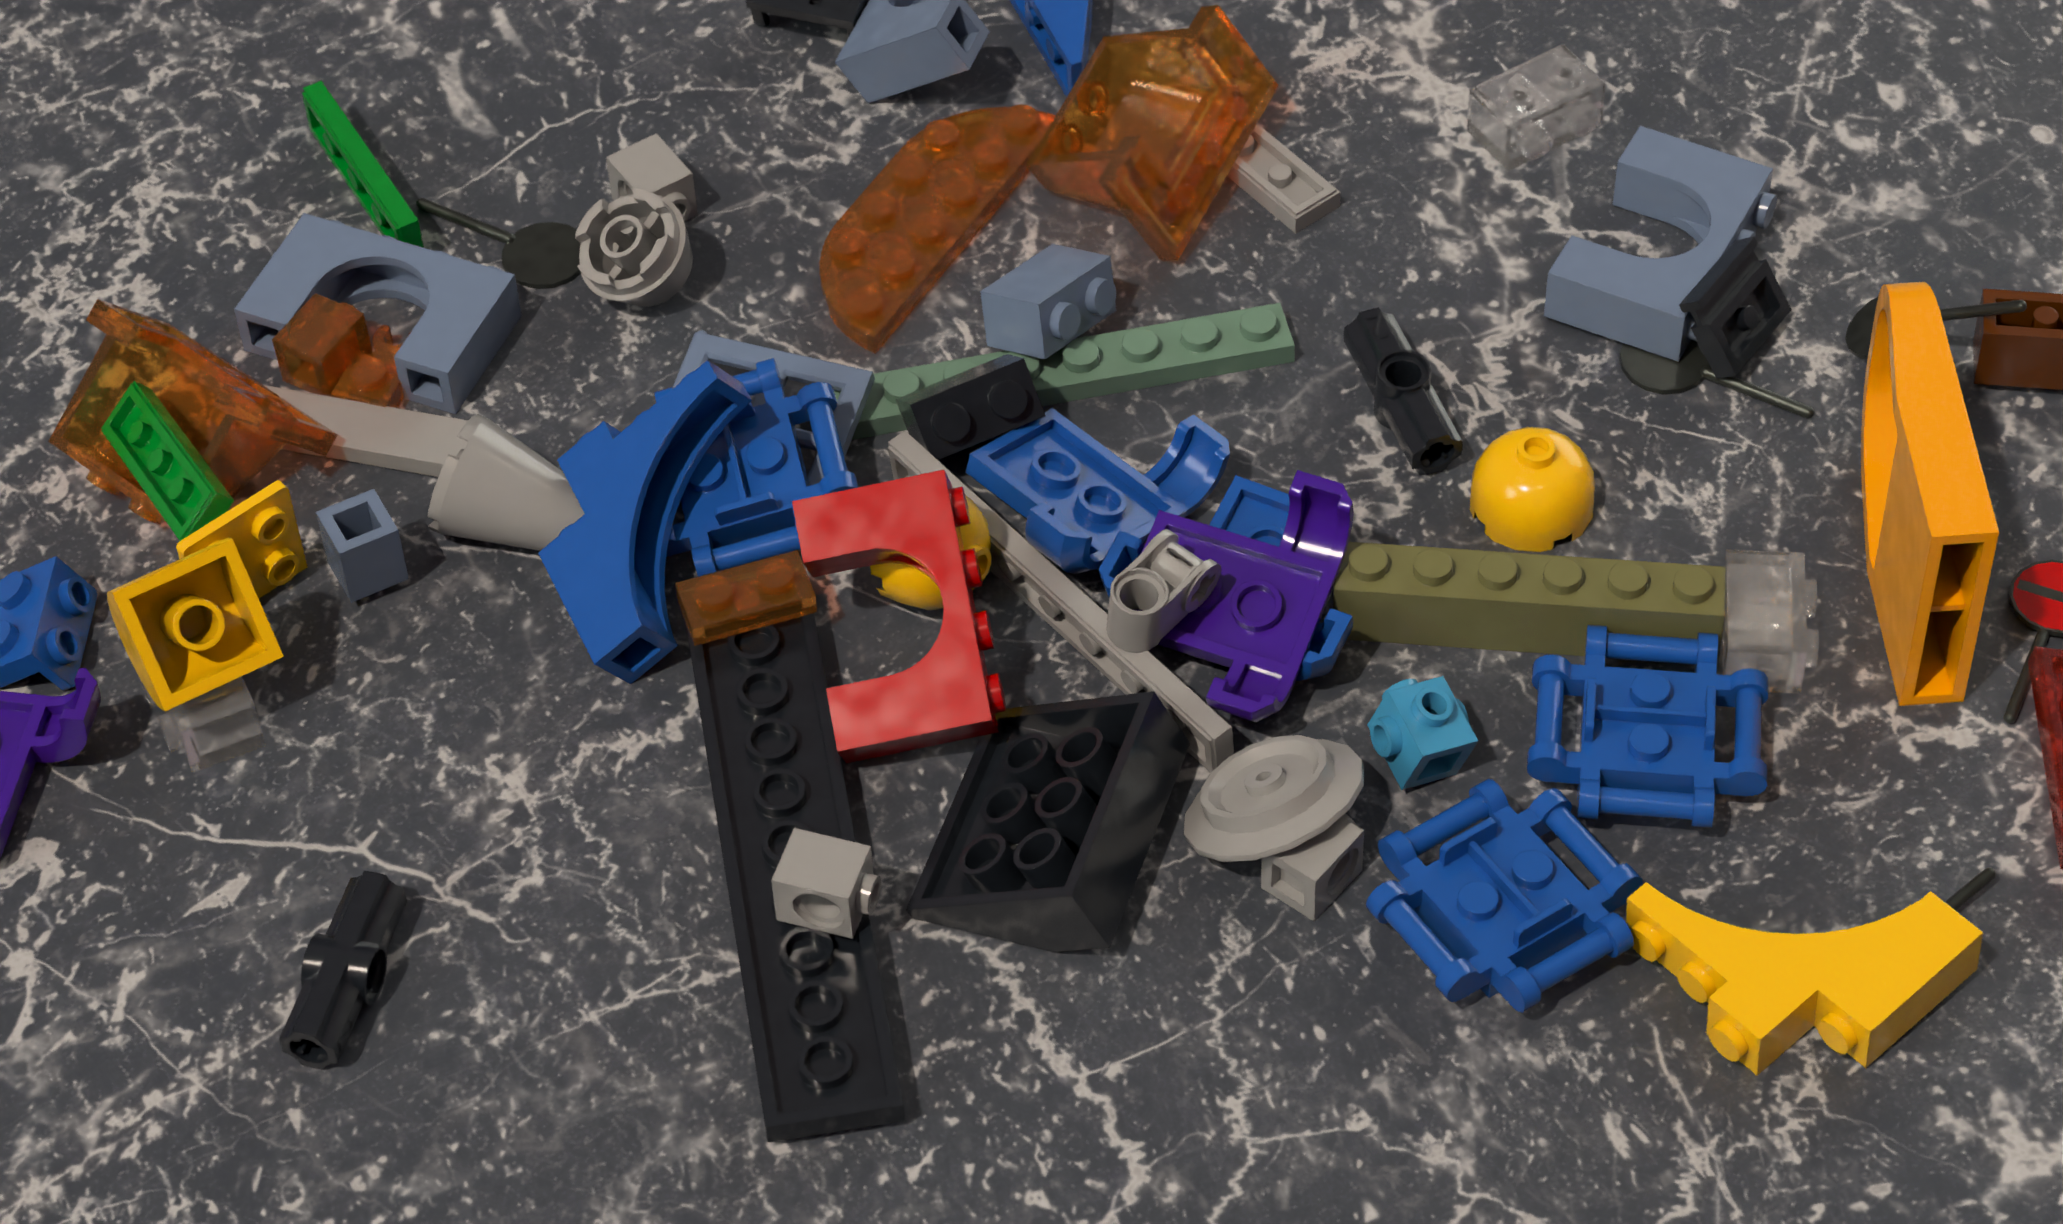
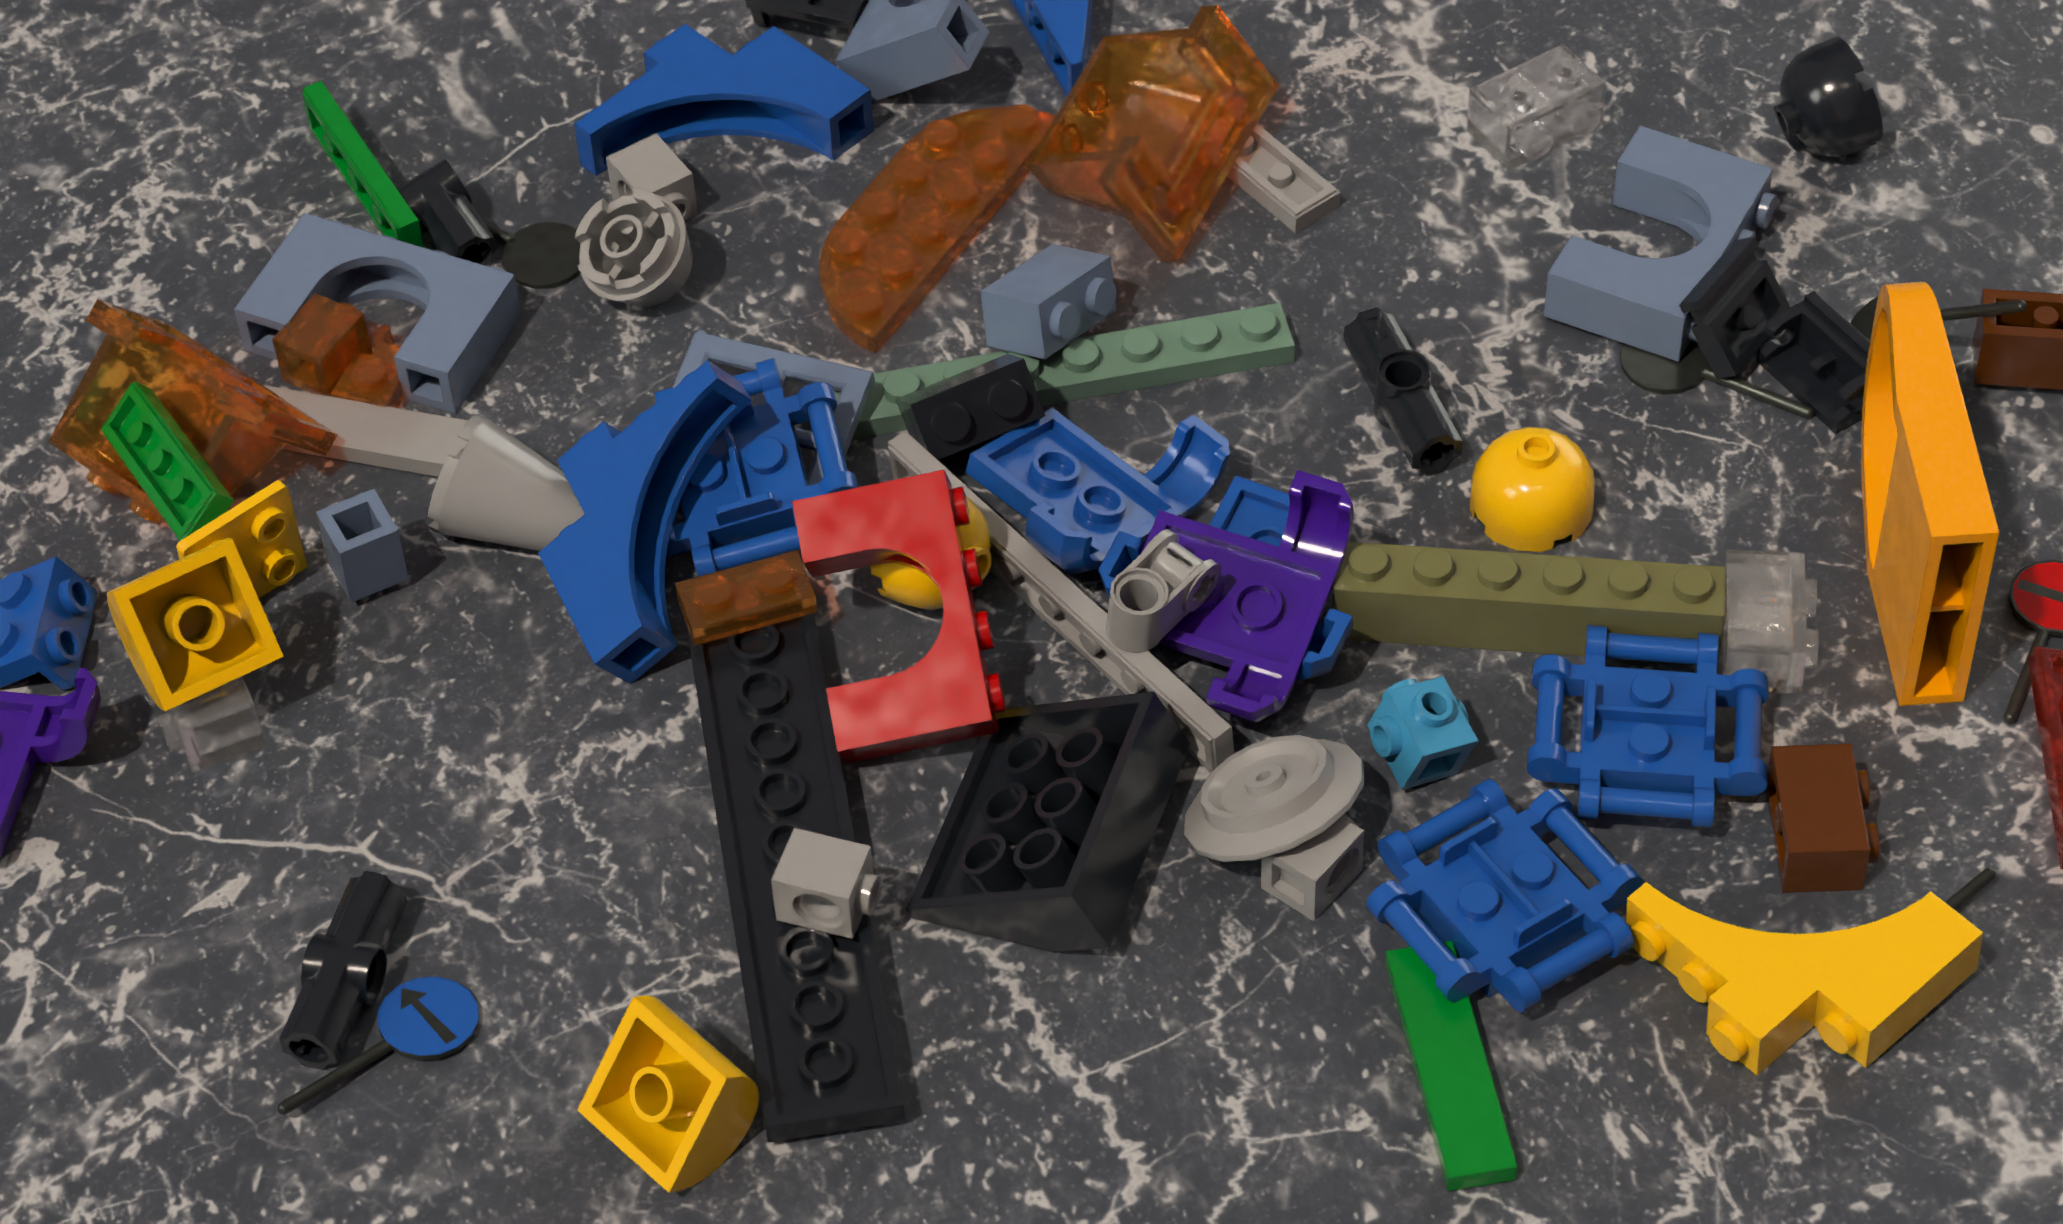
none -> blue piece [277,976,479,1115]
none -> black piece [397,159,499,266]
none -> blue arch [574,24,874,176]
none -> yellow brick [577,995,759,1193]
none -> green tile [1385,940,1517,1191]
none -> black hinge [1756,291,1870,434]
none -> reddish brown brick [1766,743,1879,893]
none -> black cylinder [1774,36,1883,157]

